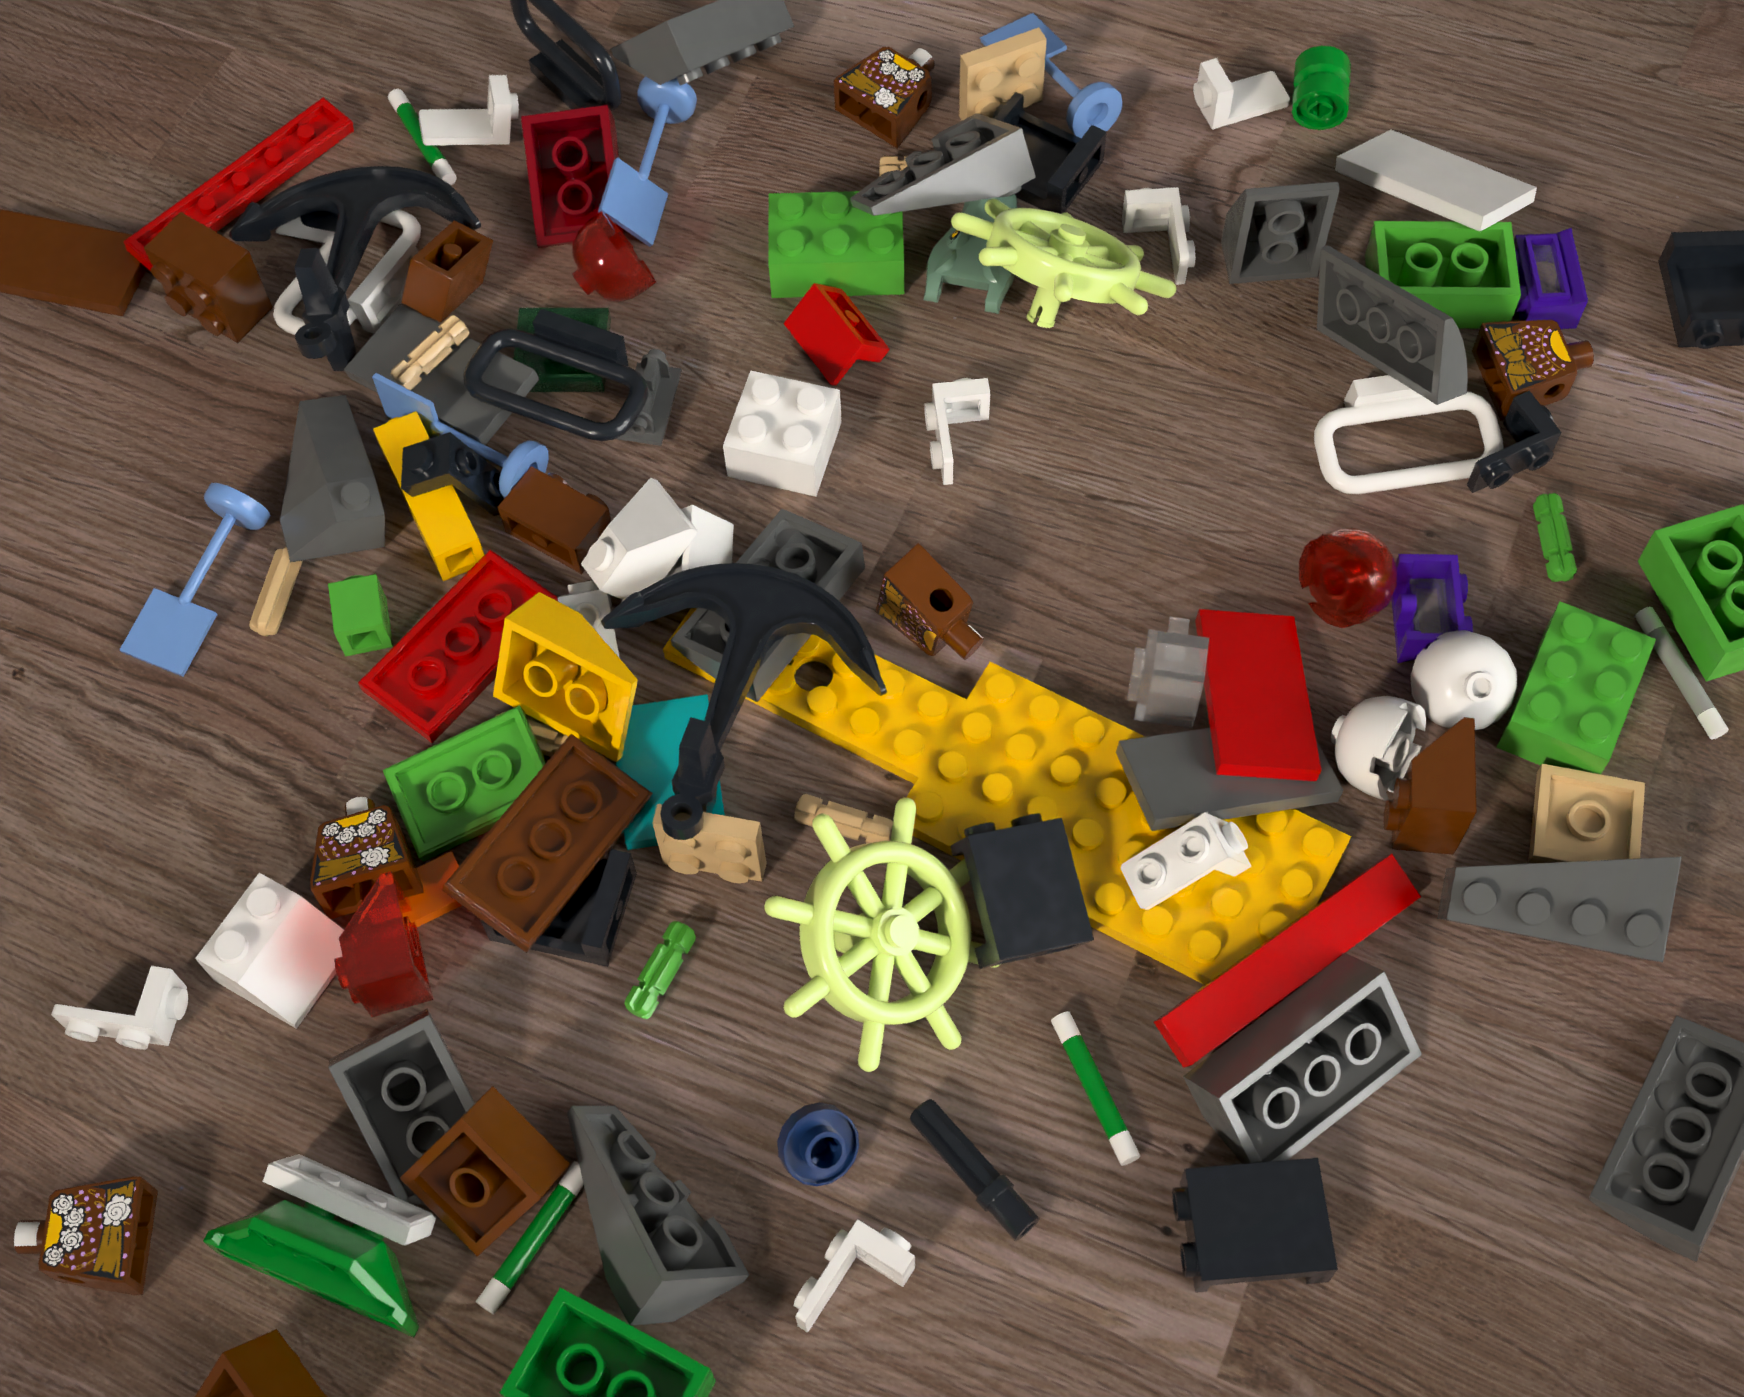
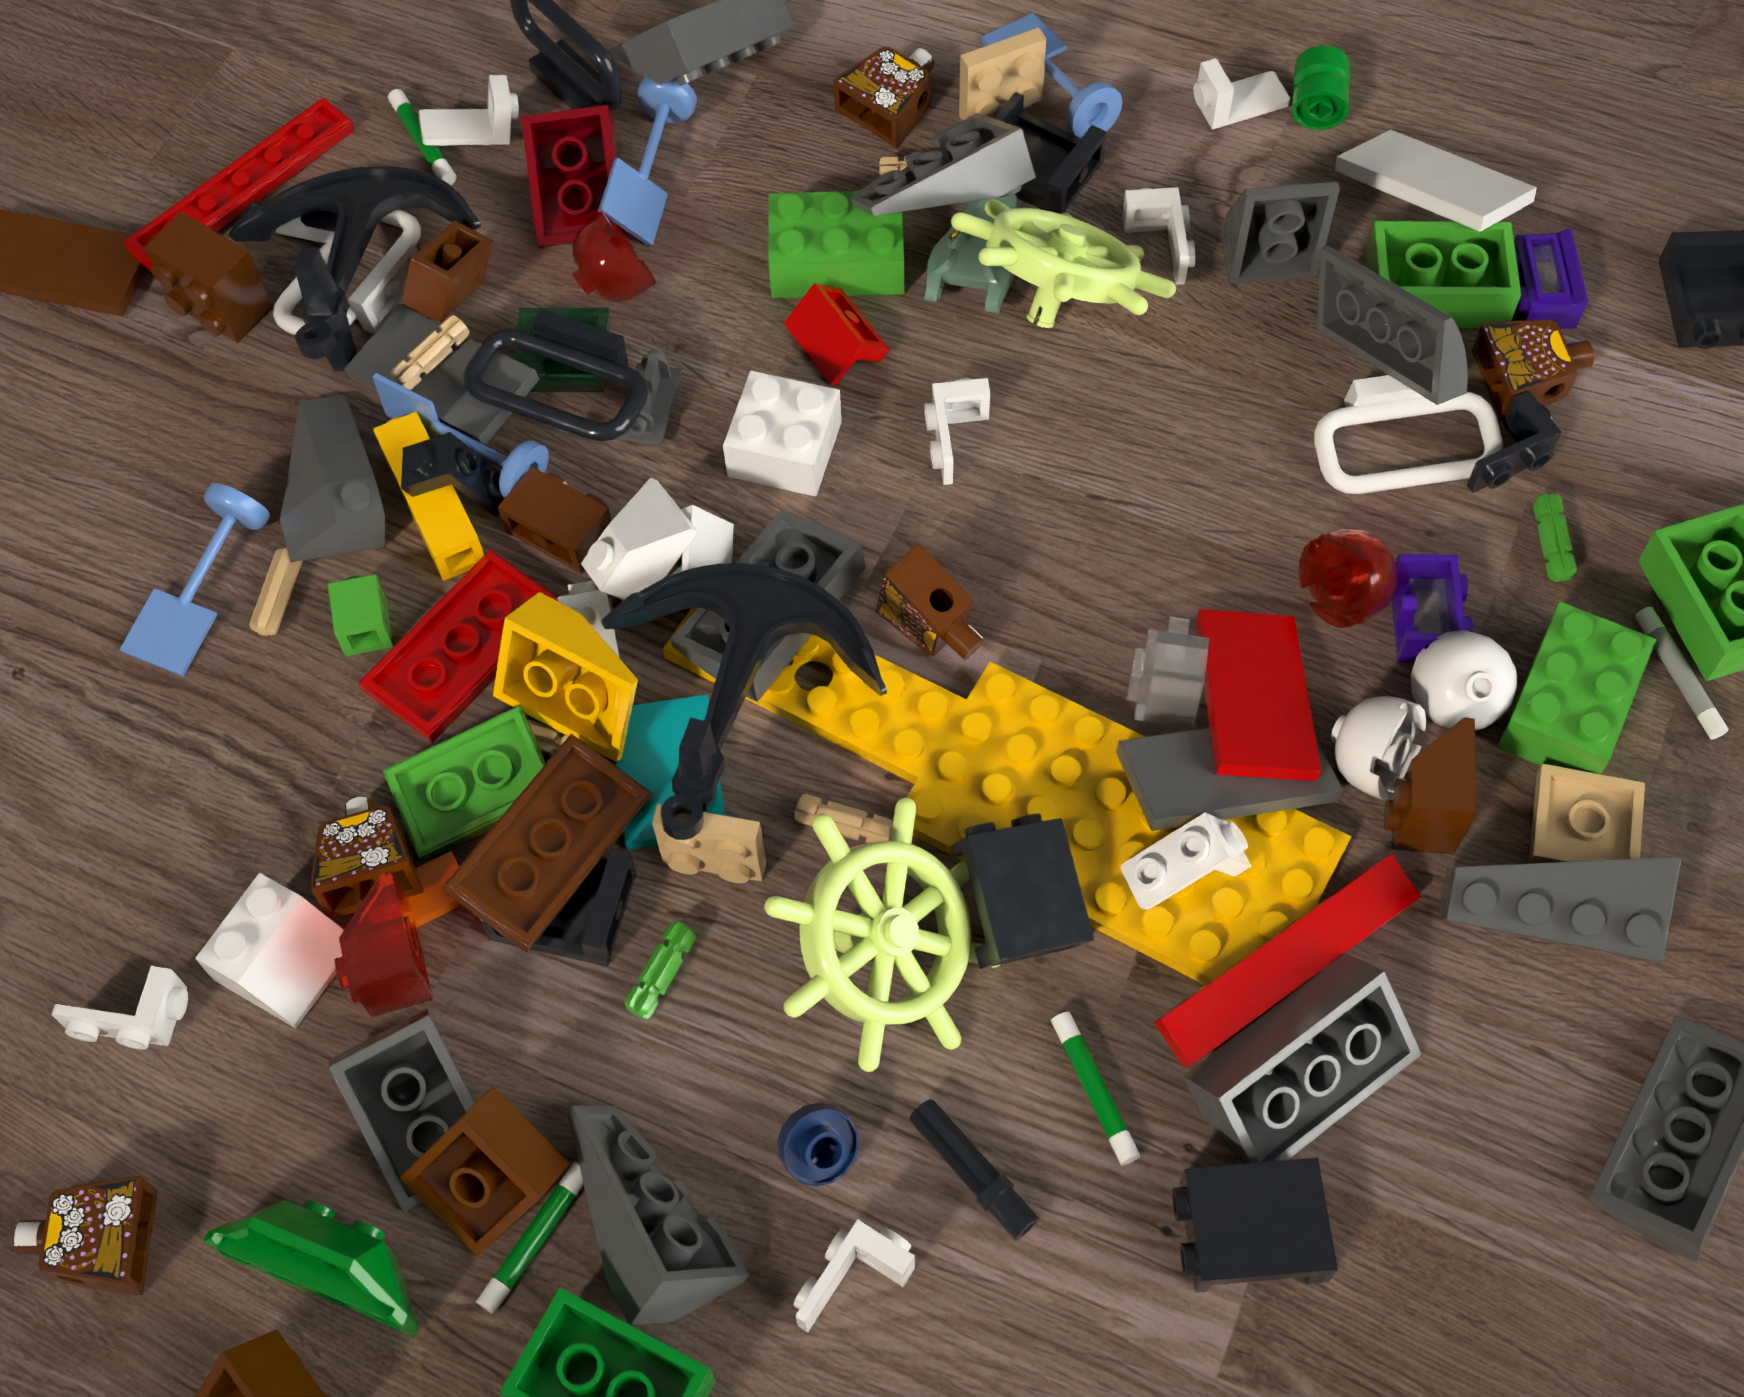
white tile [263,1154,436,1246] -> none

